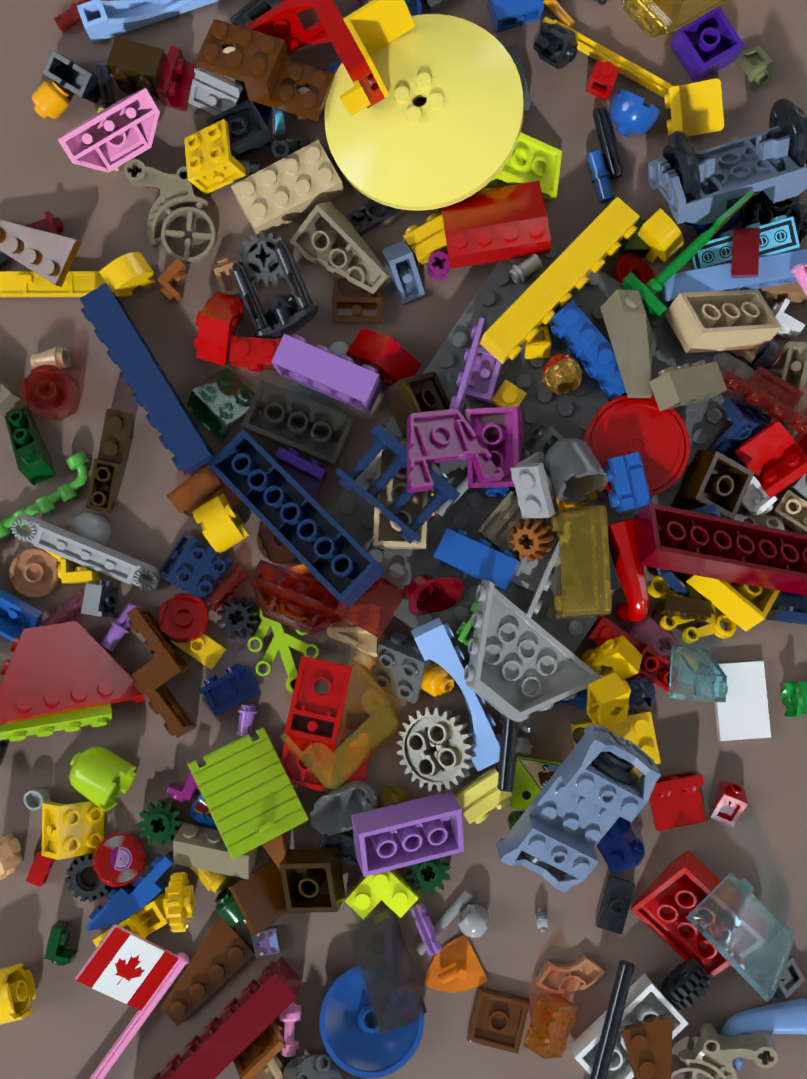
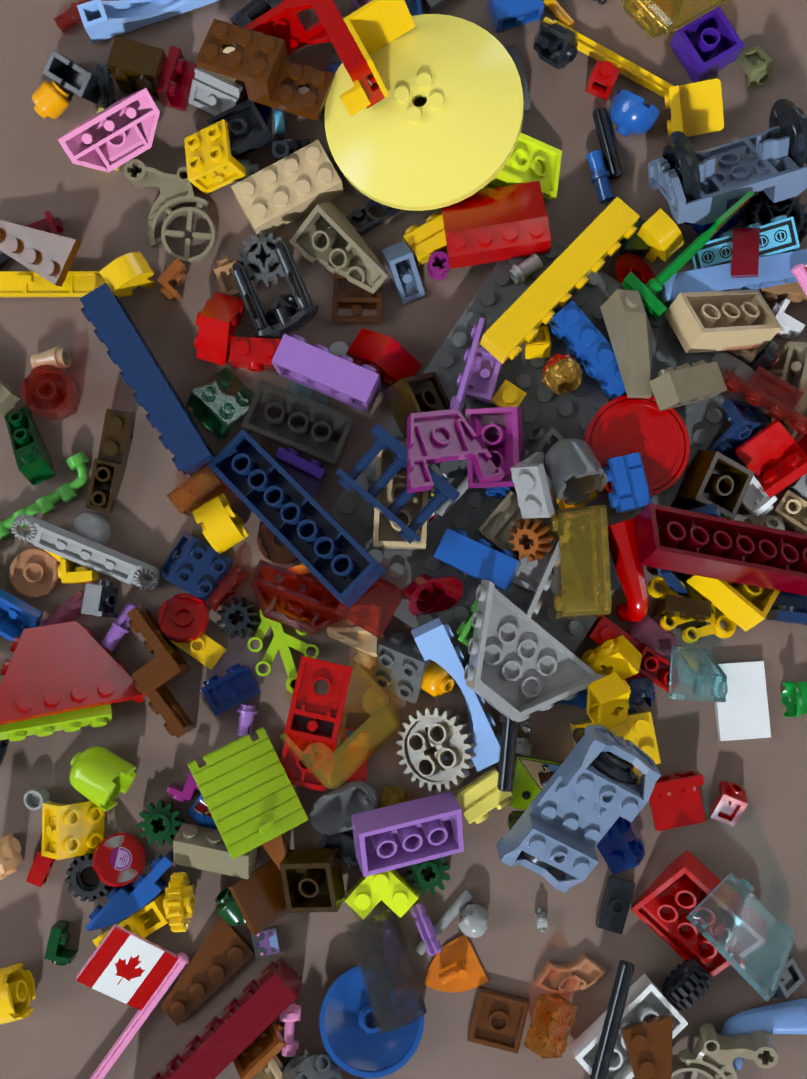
yellow cone [190,867,229,894] -> none

